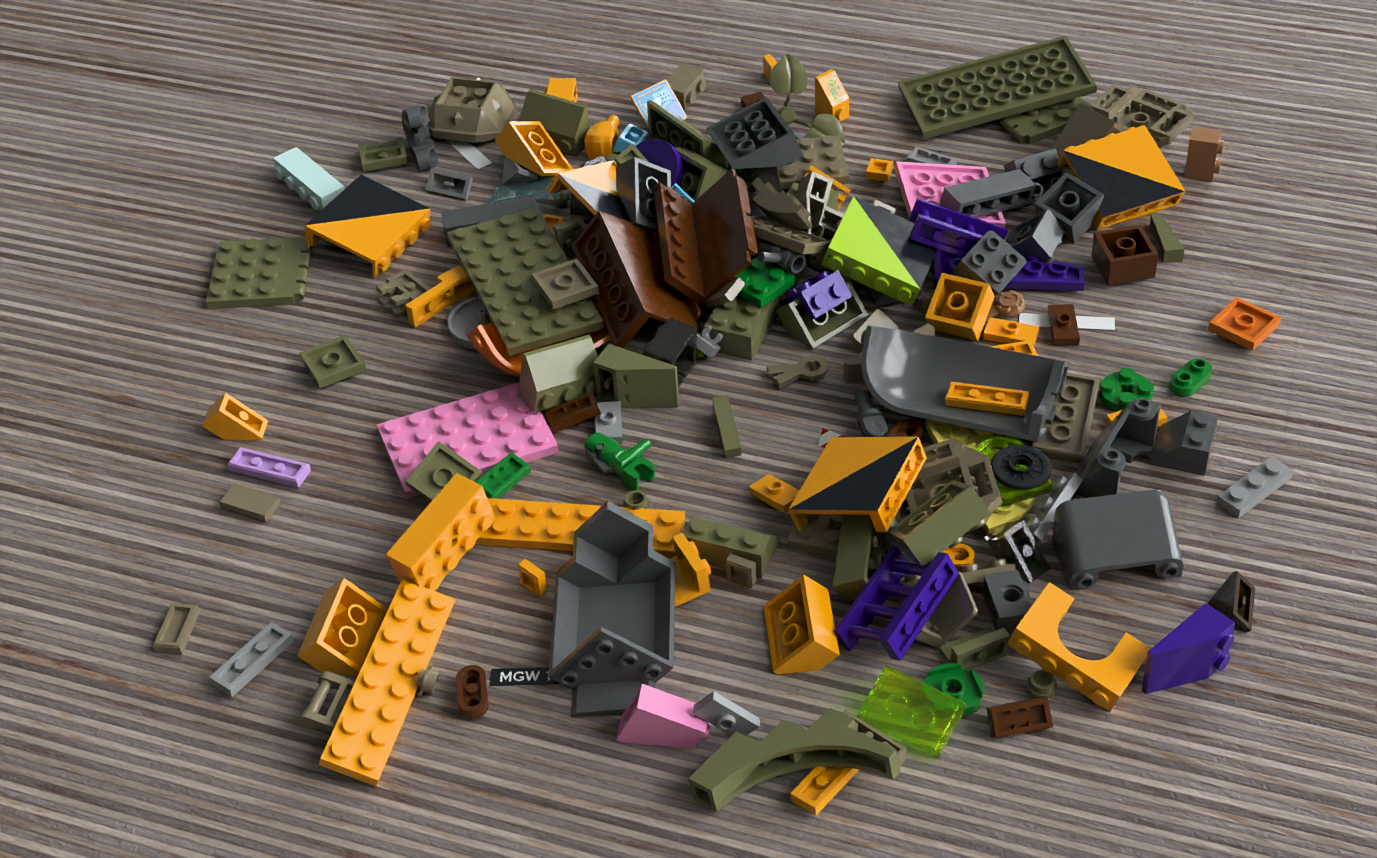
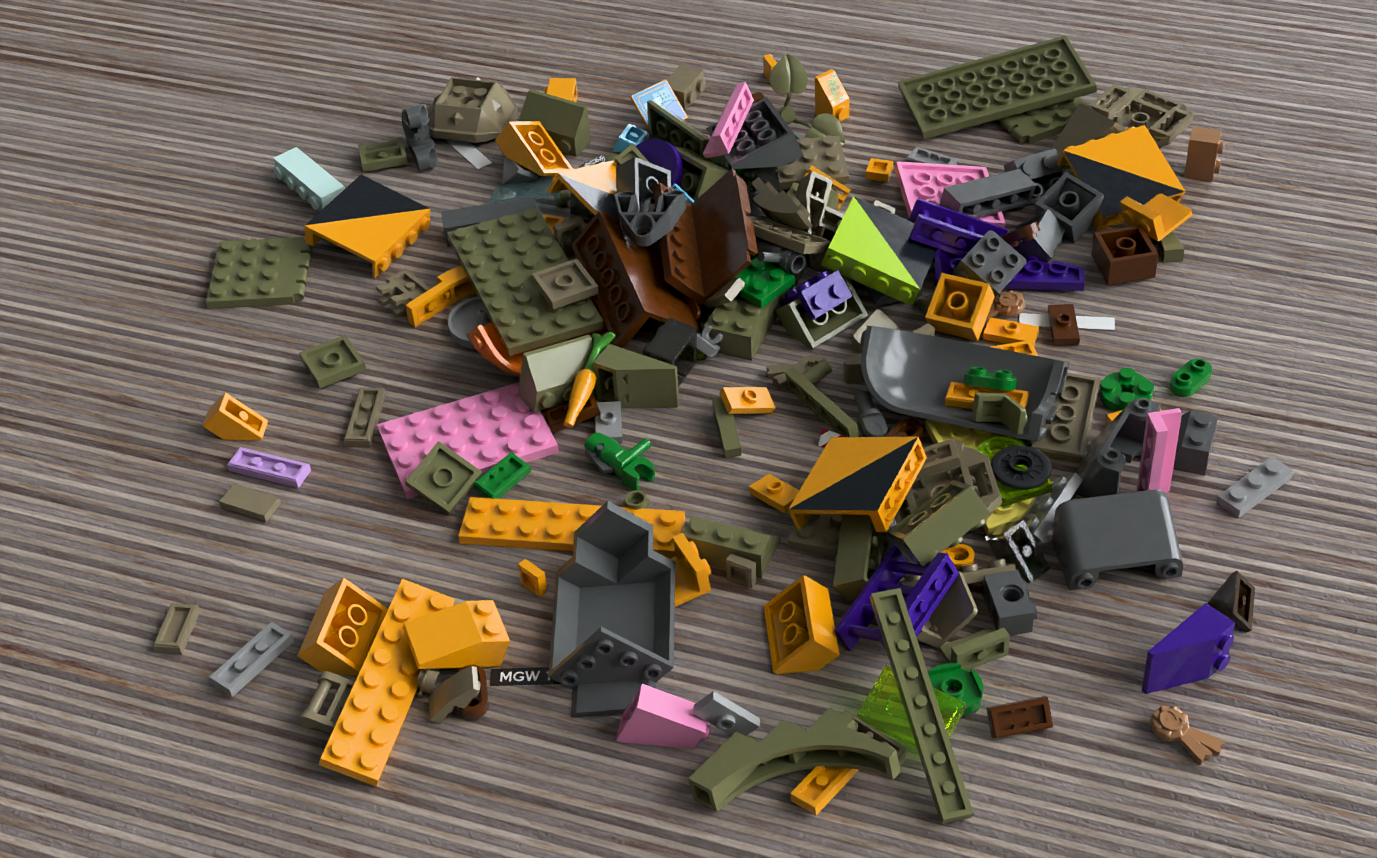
light orange brick [386,473,495,591] -> none
light grey slope [426,168,473,200] -> none
light orange piece [584,115,620,163] -> none
light orange arch [1007,582,1151,712] -> none
olive plate [1027,670,1058,698] -> none
orange plate [1208,297,1281,351] -> none
none -> dark tan tile [344,388,386,448]
none -> light orange slope [403,600,510,669]
none -> dark tan slope [429,666,481,724]
none -> light orange piece [563,332,615,428]
none -> dark grey connector [614,191,687,247]
none -> bright pink panel [703,82,754,158]
none -> light orange plate [719,387,776,414]
none -> olive piece [785,359,859,437]
none -> olive plate [870,588,974,824]
none -> green plate [964,367,1017,391]
none -> olive bracket [972,393,1027,435]
none -> reddish brown plate [1001,221,1040,248]
none -> light orange bracket [1120,194,1192,242]
none -> bright pink panel [1136,408,1182,493]
none -> medium nougat piece [1150,705,1225,765]

